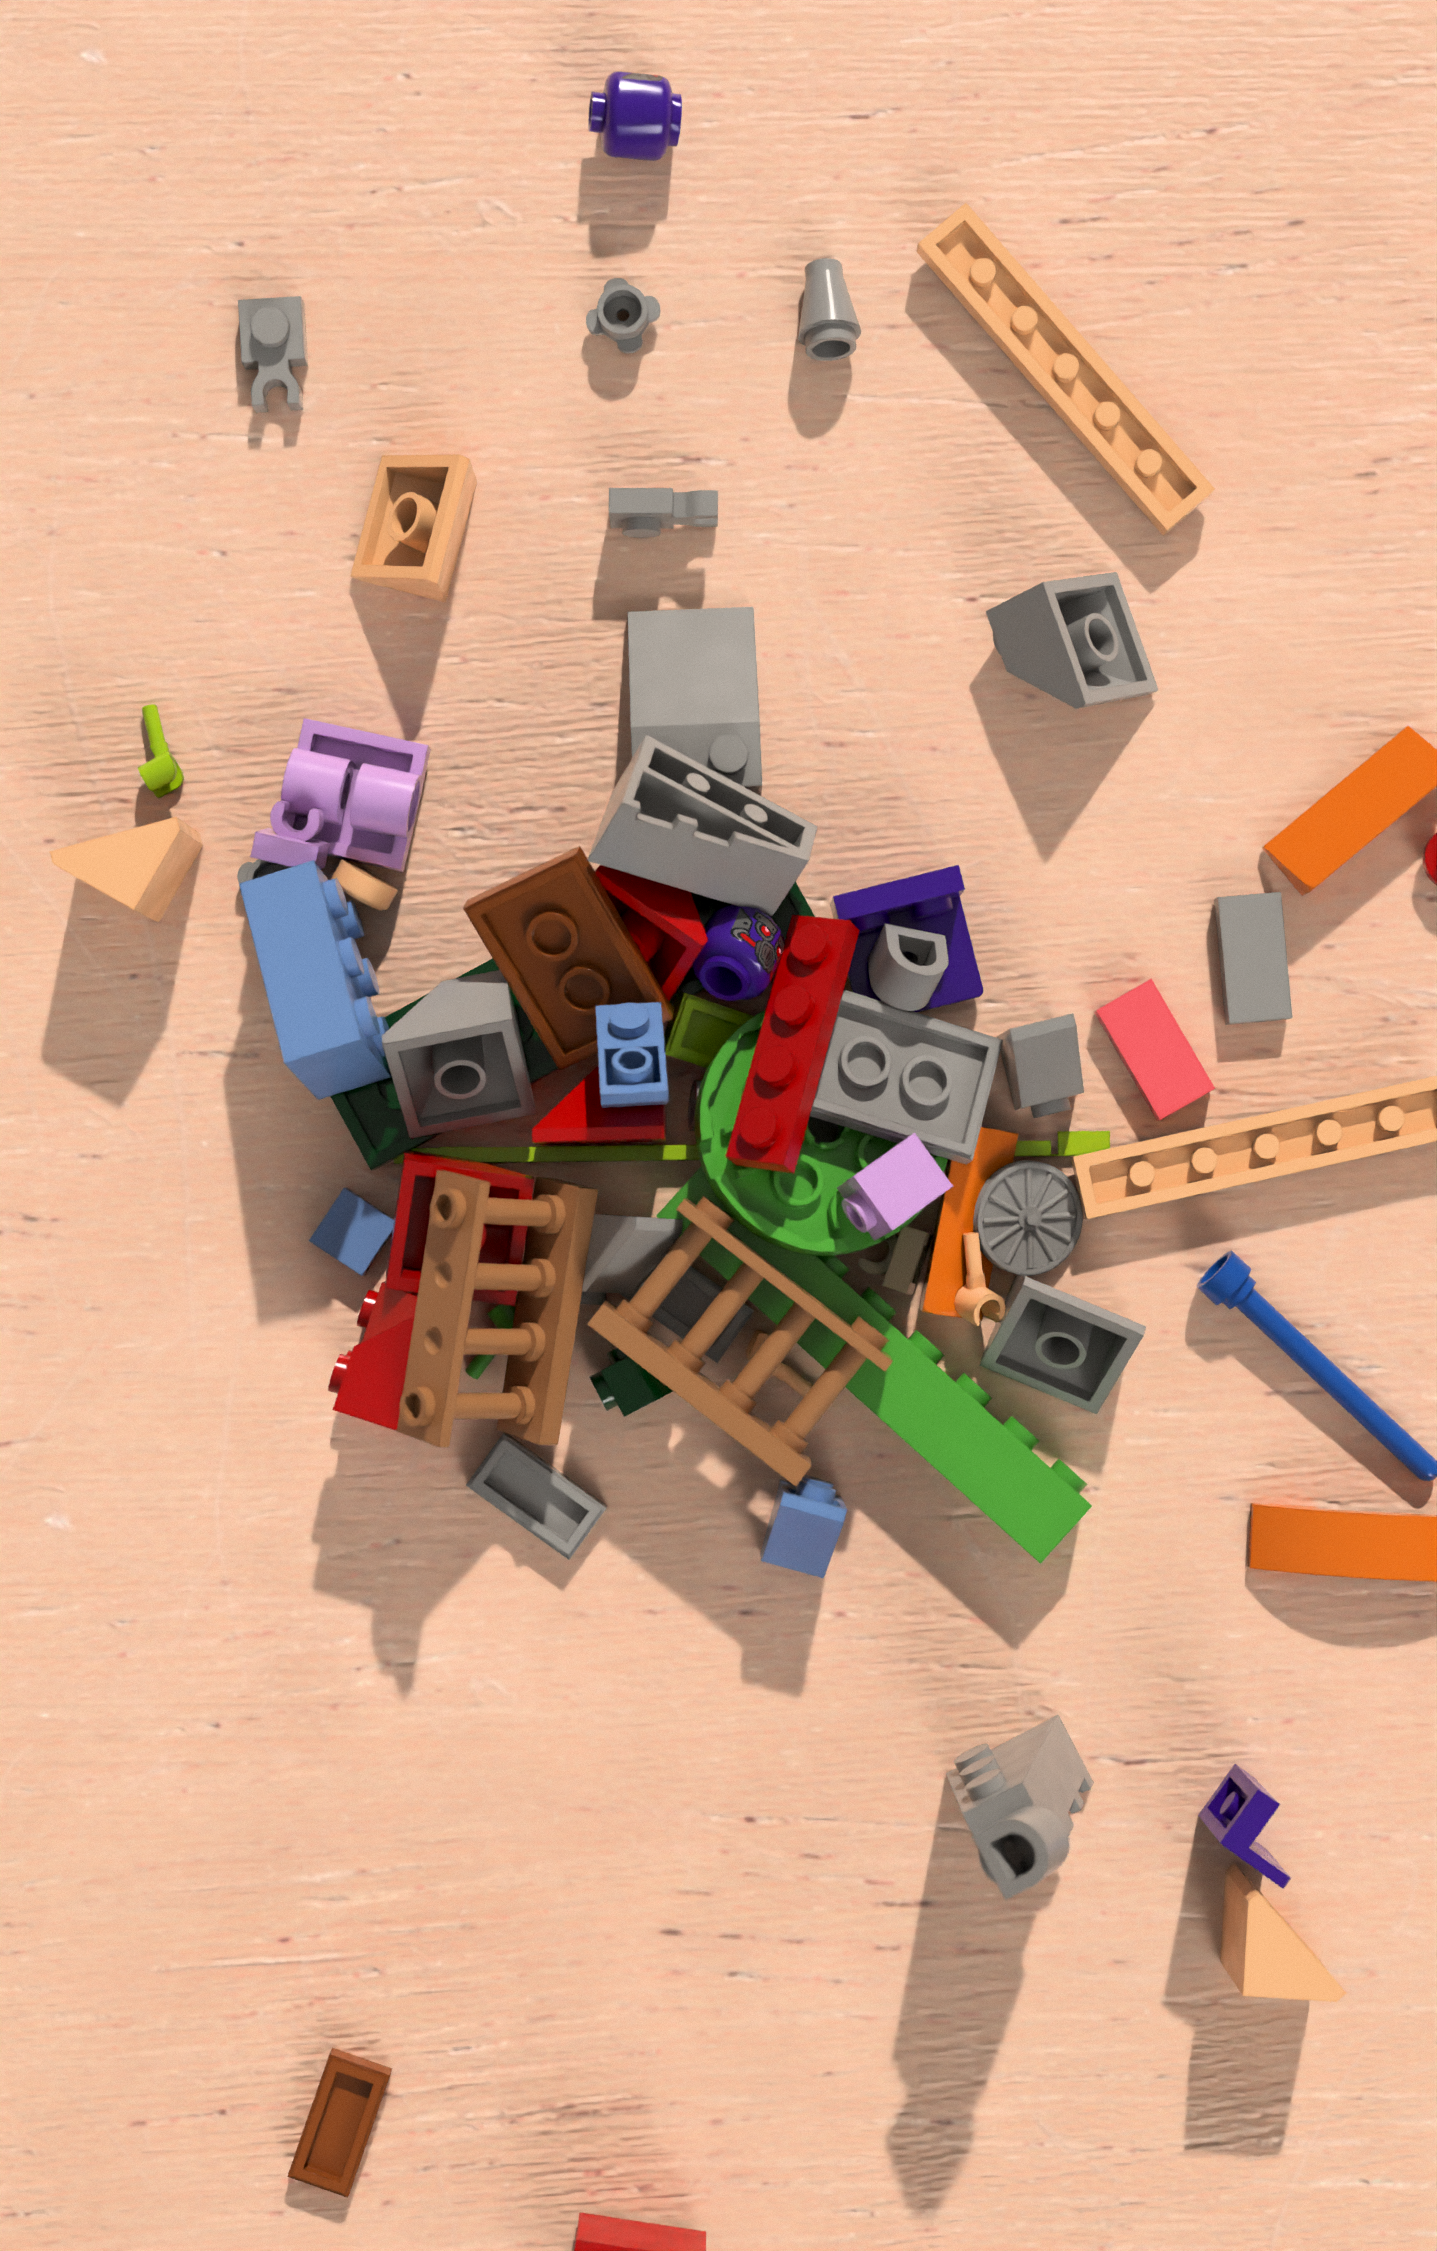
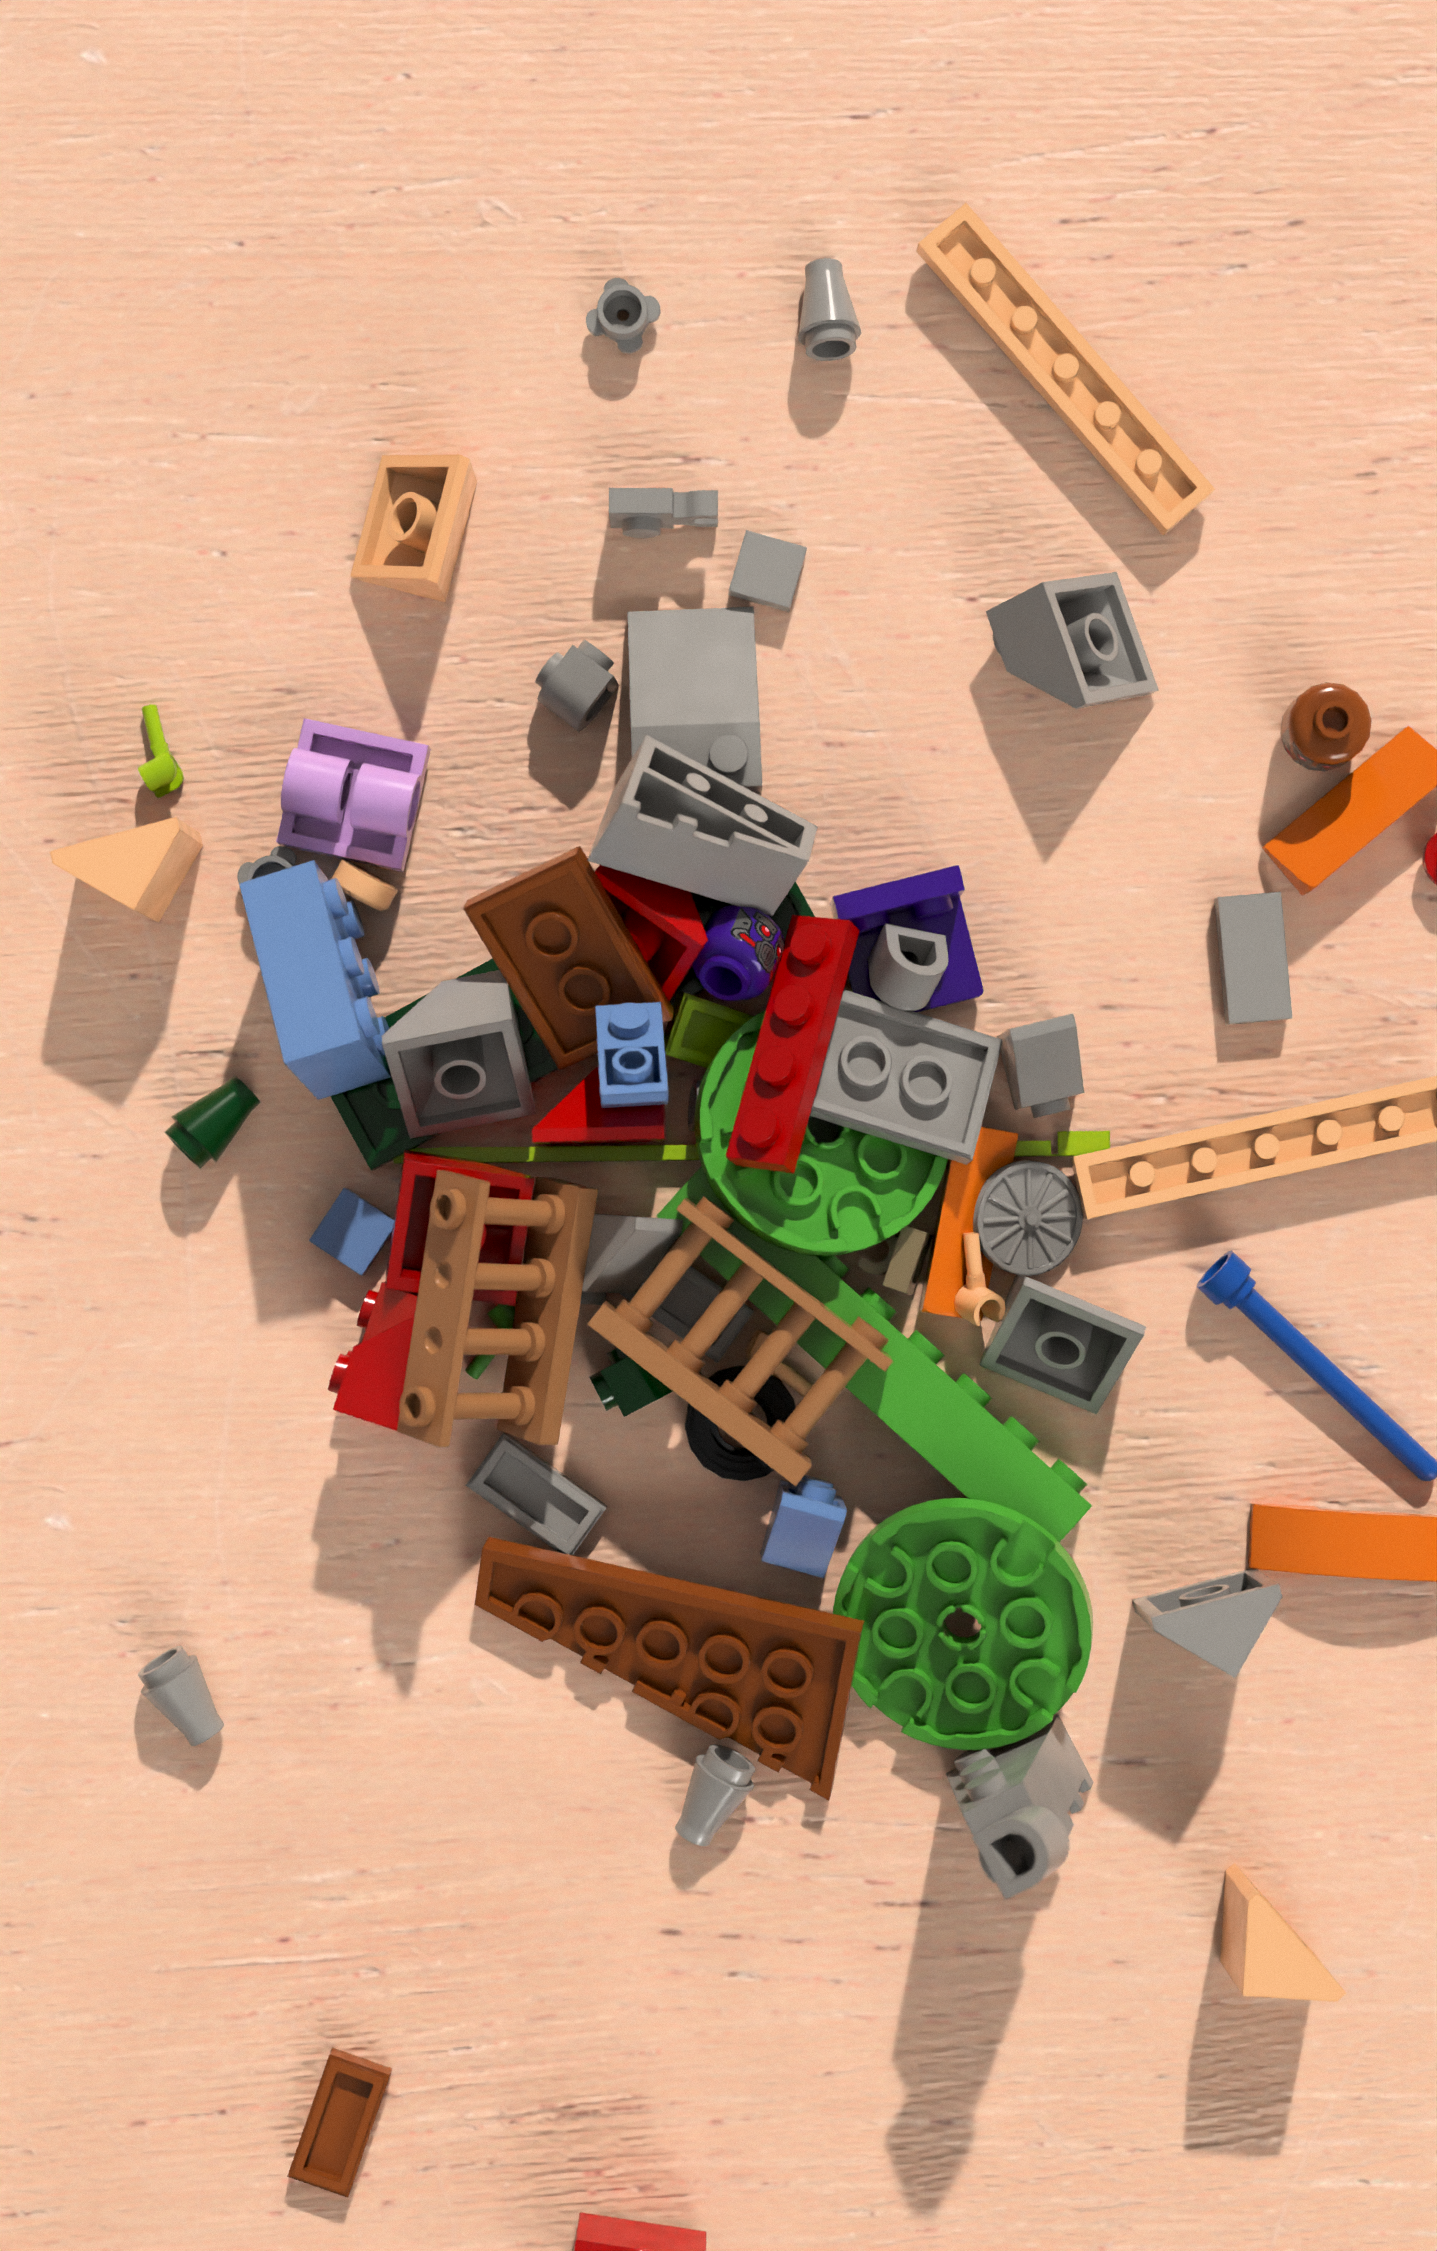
light grey plate [238,296,308,413] -> none
lavender tile [250,800,330,869] -> none
dark purple head [588,71,682,161] -> none
lavender brick [837,1133,953,1241] -> none
coral tile [1094,979,1215,1121] -> none
dark purple panel [1198,1764,1291,1889] -> none
none -> light grey cone [138,1646,224,1746]
none -> dark green cone [164,1075,261,1169]
none -> dark orange wing [474,1537,864,1801]
none -> light grey plate [535,640,619,732]
none -> light grey cone [675,1744,755,1846]
none -> black tyre [685,1365,796,1481]
none -> light grey tile [729,530,807,612]
none -> bright green plate [833,1498,1094,1750]
none -> light grey slope [1132,1568,1282,1678]
none -> dark orange head [1280,682,1372,771]

